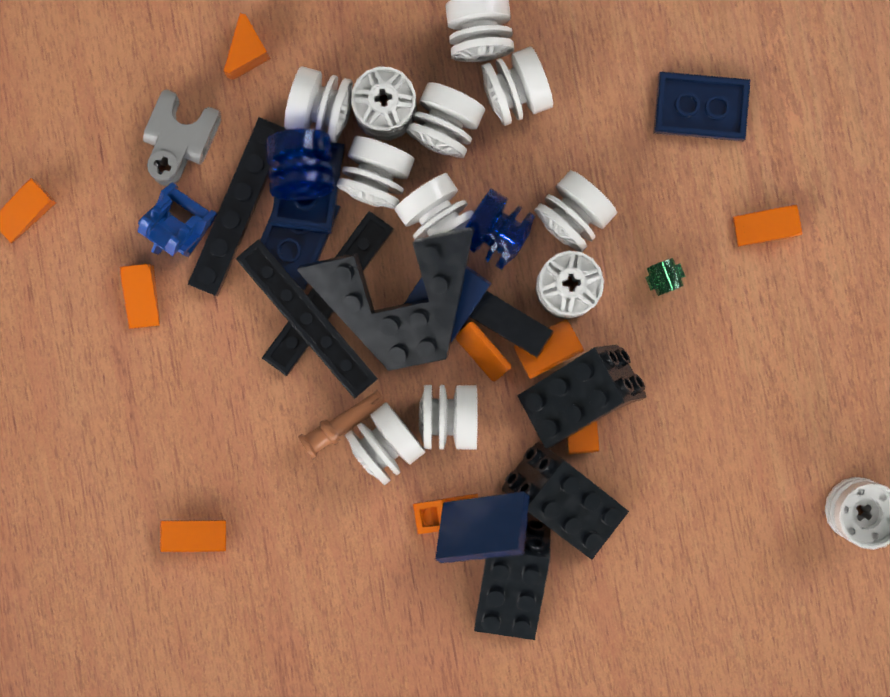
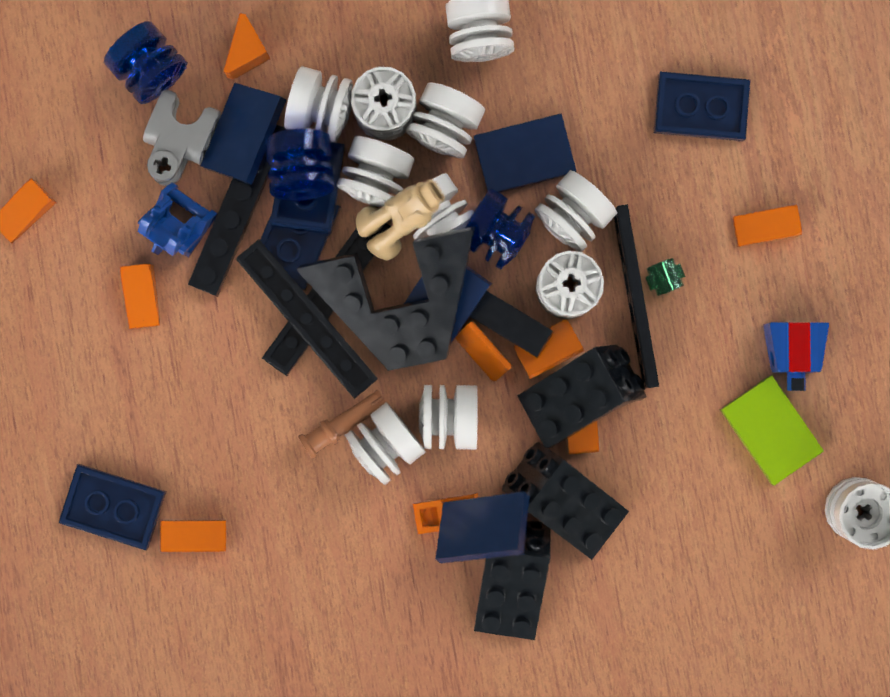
white wheel [481,47,553,126] -> none
none -> dark blue tile [59,464,166,550]
none -> clear blue wheel [103,21,188,104]
none -> dark blue tile [200,83,286,185]
none -> tan piece [356,179,444,260]
none -> dark blue tile [473,113,577,195]
none -> black tile [613,204,659,389]
none -> lime tile [720,375,824,486]
none -> torso [764,322,829,391]

